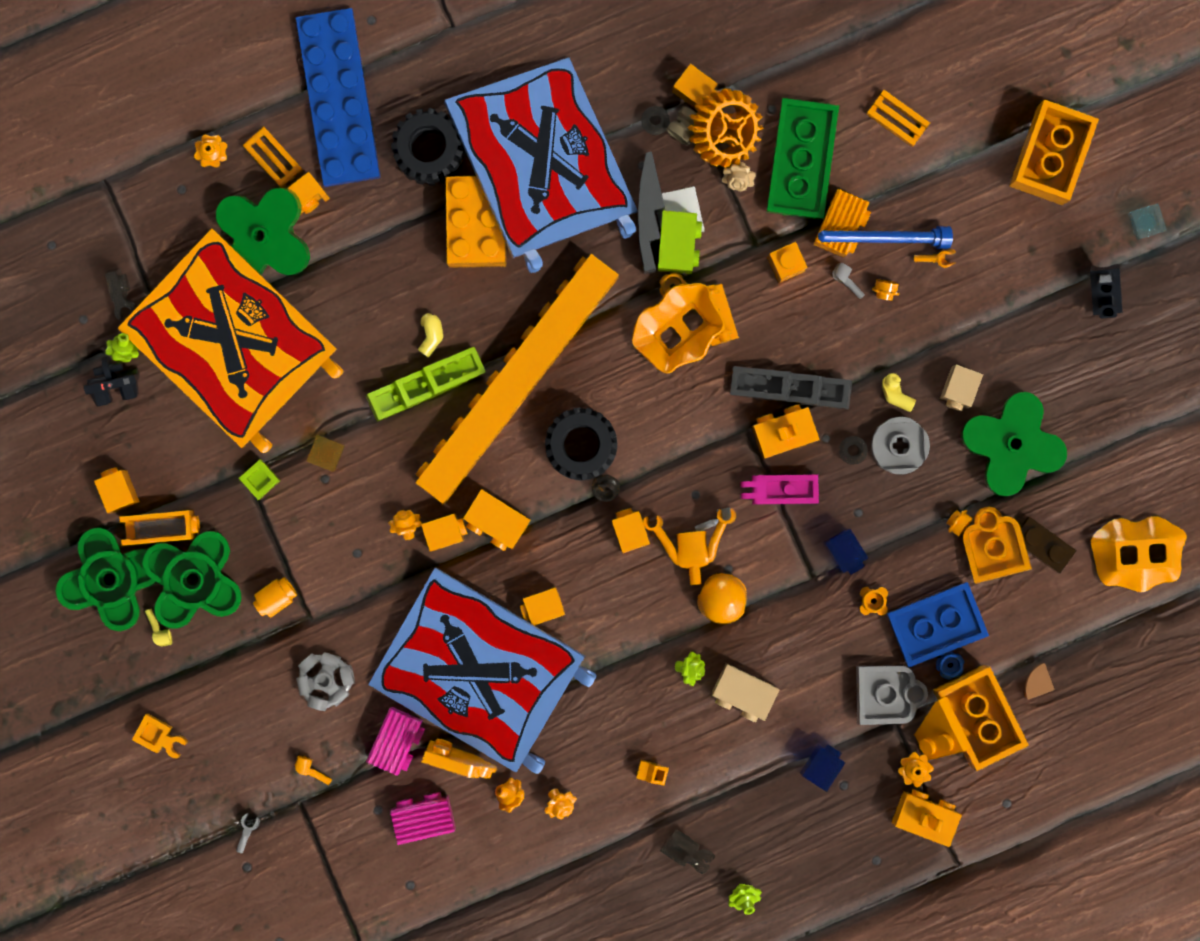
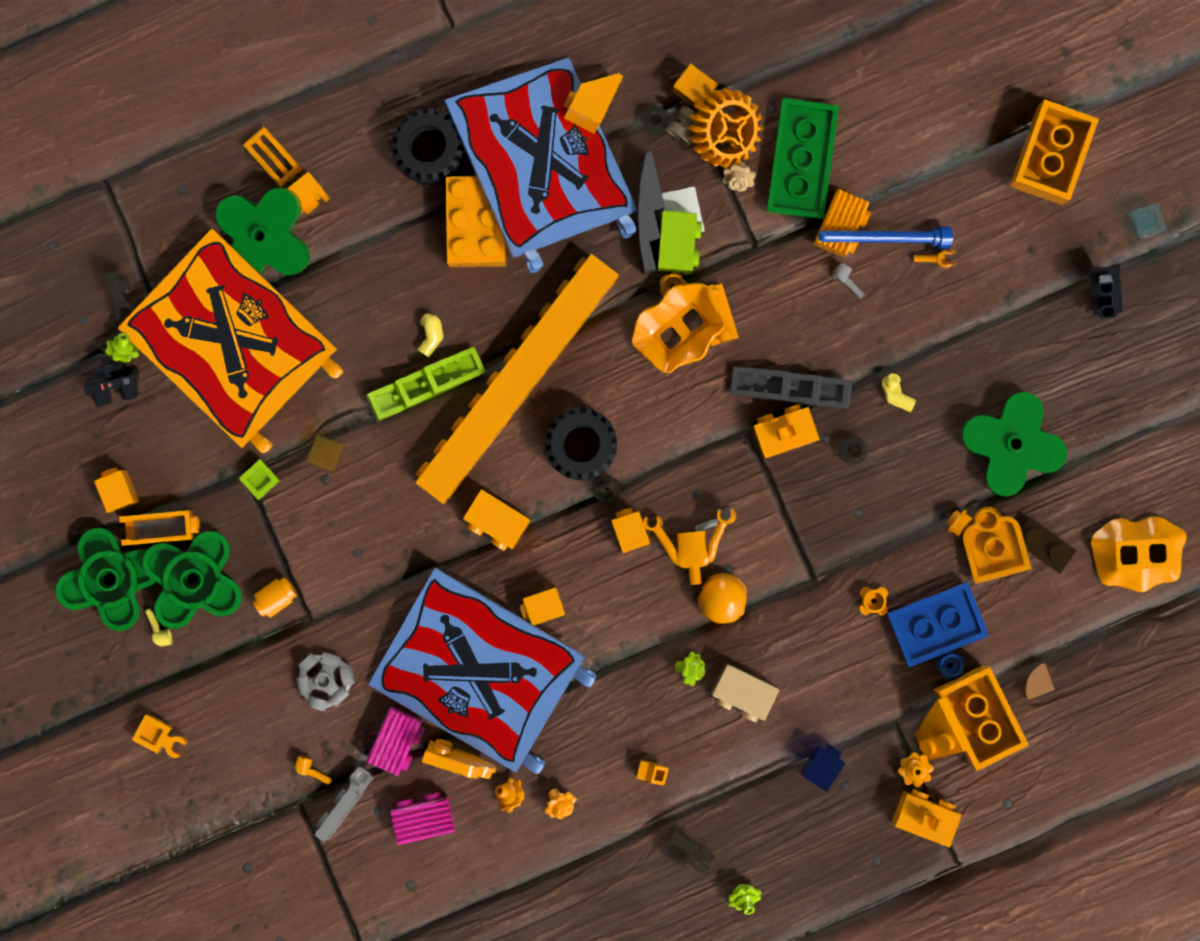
light orange plant [194,134,228,168] -> none
light grey hand [236,813,260,853] -> none
blue plate [296,8,381,187] -> none
light orange plant [389,510,422,540] -> none
light orange brick [421,514,468,552] -> none
dark pink hinge [740,475,819,505] -> none
light orange brick [767,242,808,284] -> none
clear blue brick [823,528,868,575] -> none
light grey plate [856,665,928,725] -> none
light orange tile [866,90,930,147] -> none
light grey plate [871,417,930,475] -> none
light orange plate [872,279,900,300] -> none
tan brick [940,365,983,411] -> none
none -> light grey hinge [315,766,375,841]
none -> light orange slope [563,73,623,134]

